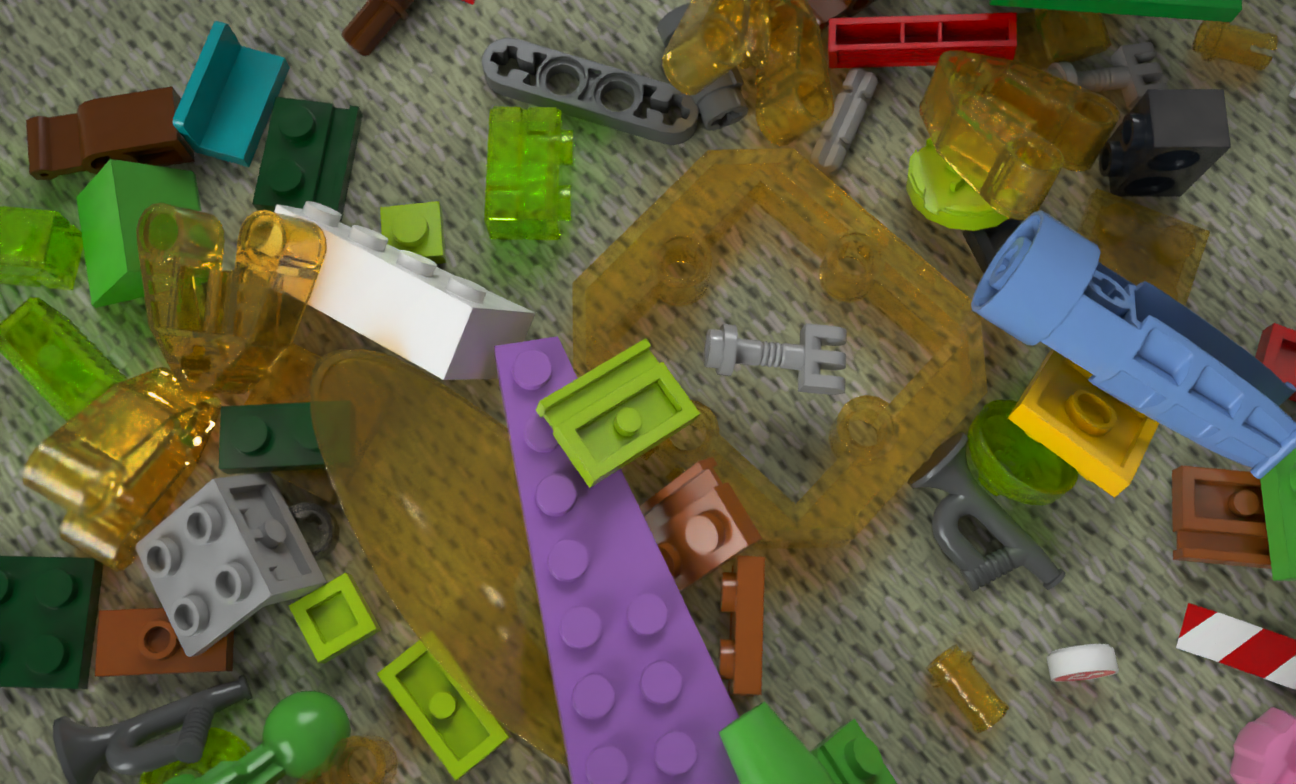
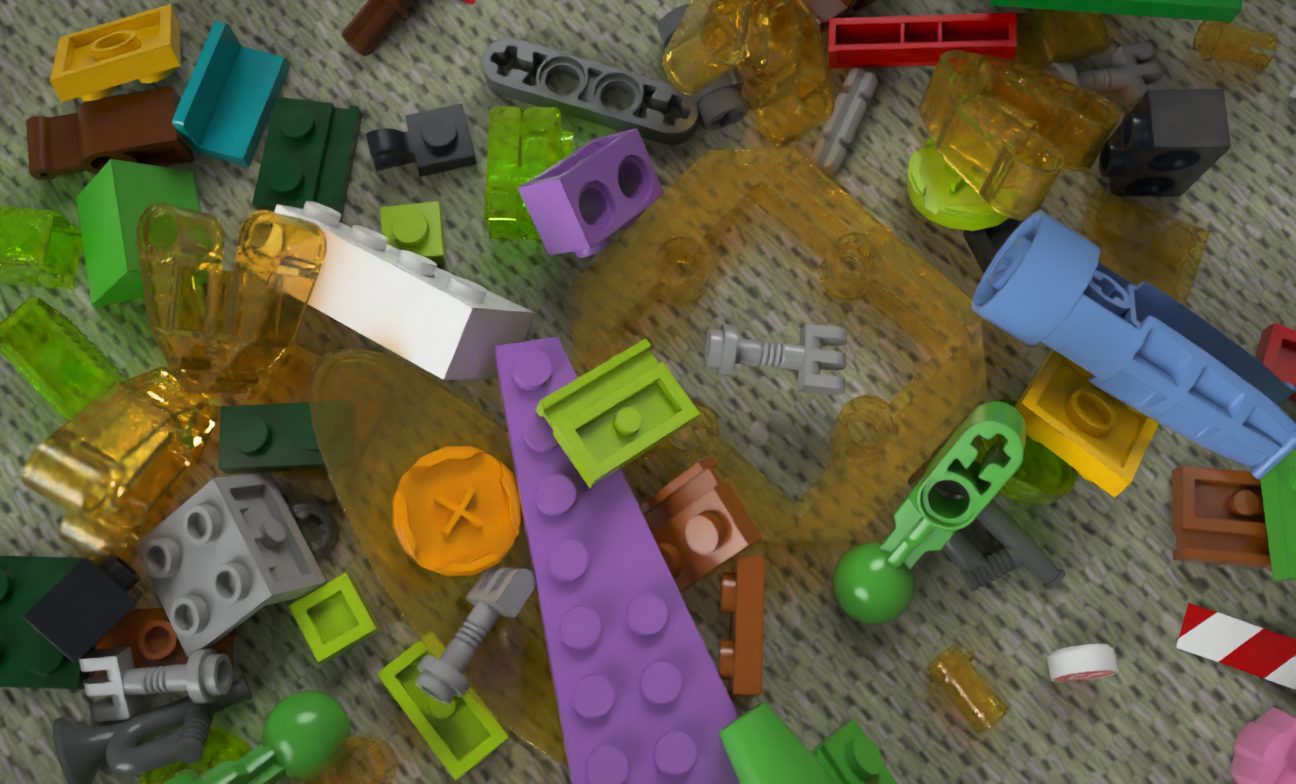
none -> black brick [22,549,143,663]
none -> yellow plate [50,4,181,102]
none -> light grey hinge [79,646,233,721]
none -> black plate [366,104,477,177]
none -> light orange tile [392,446,524,576]
none -> light grey hinge [415,566,535,706]
none -> medium lavender brick [518,128,665,258]
none -> bright green beam [832,402,1027,624]

